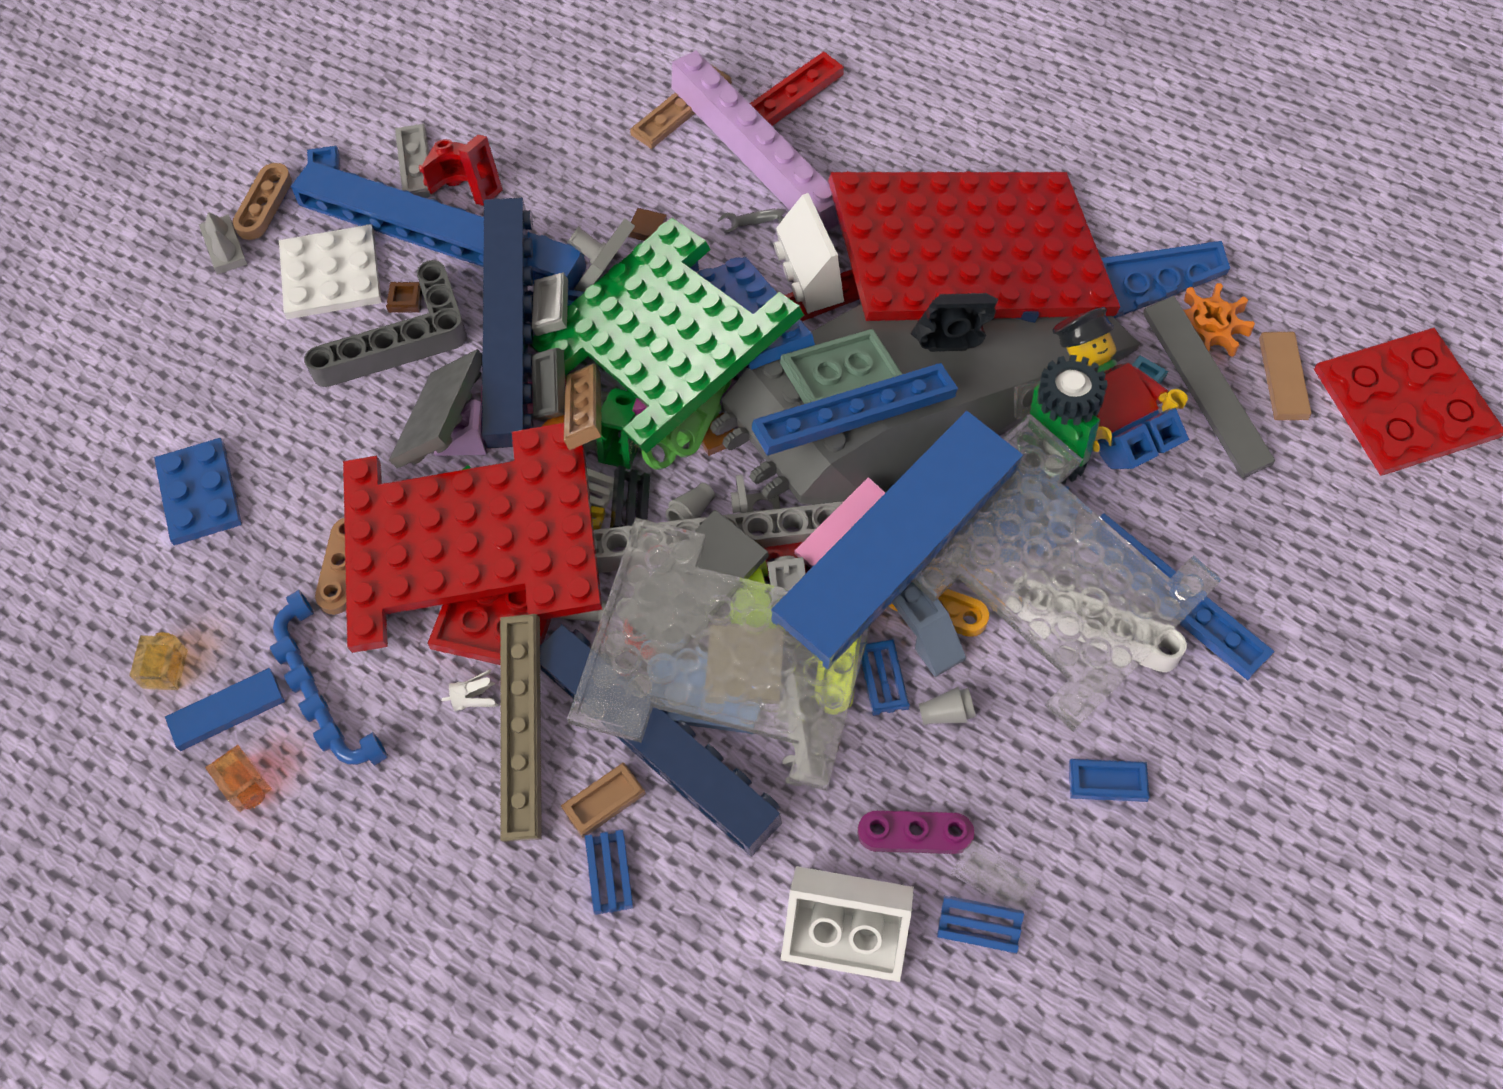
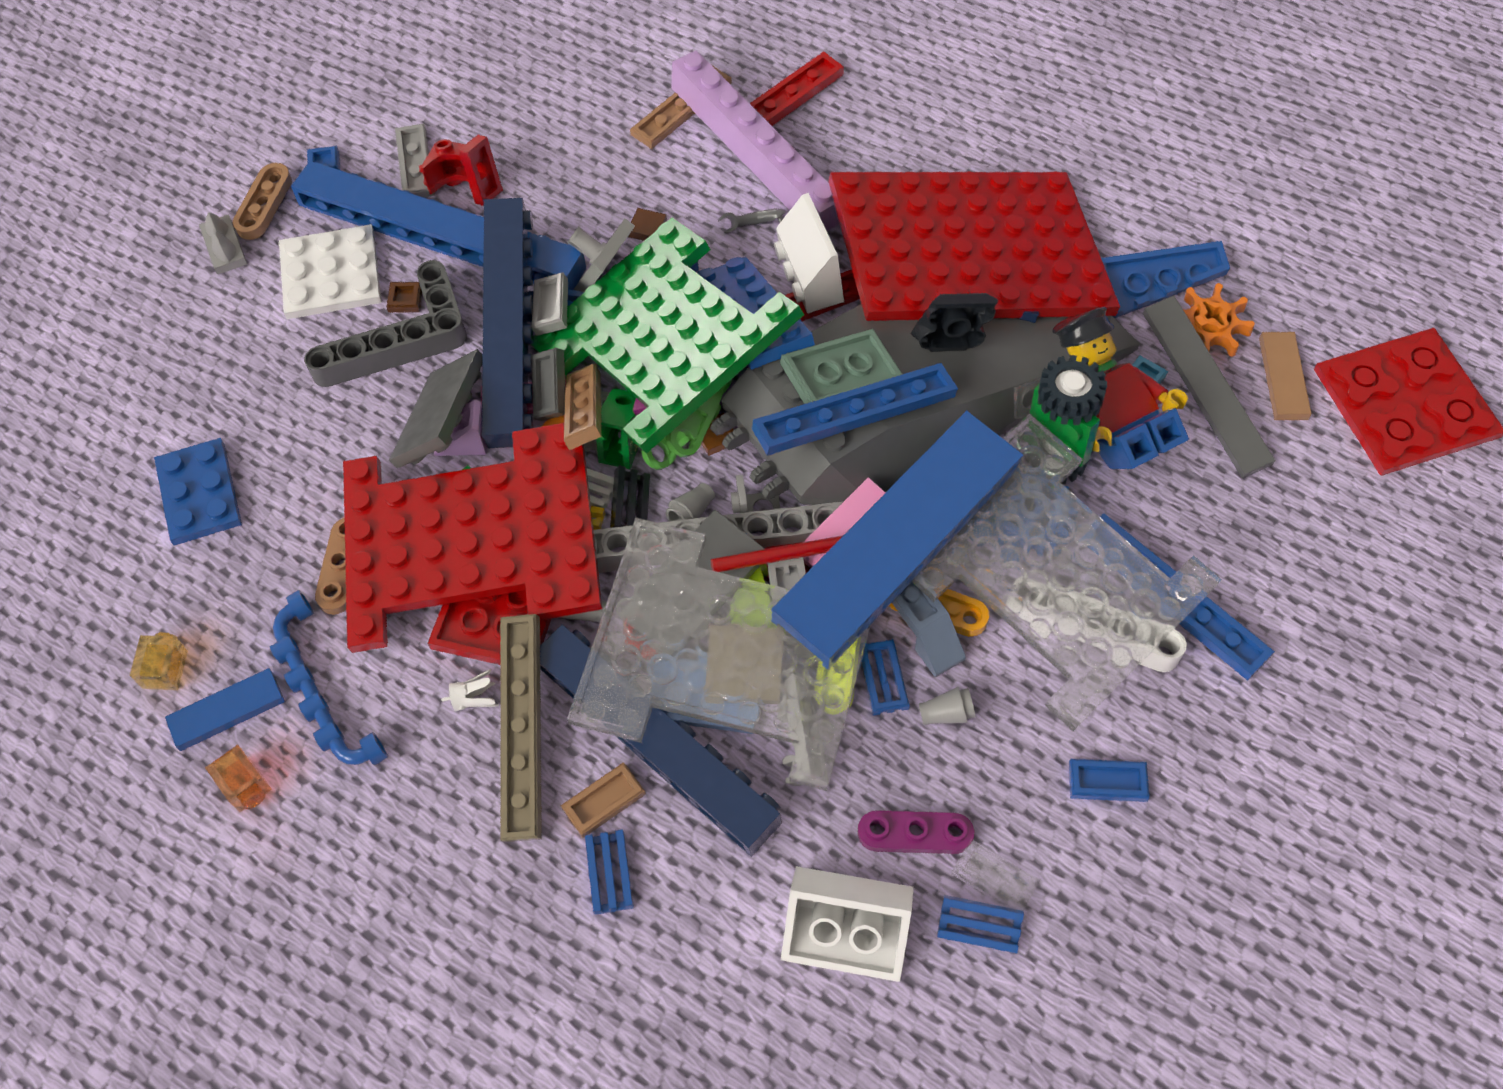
none -> red bar [711,535,844,573]

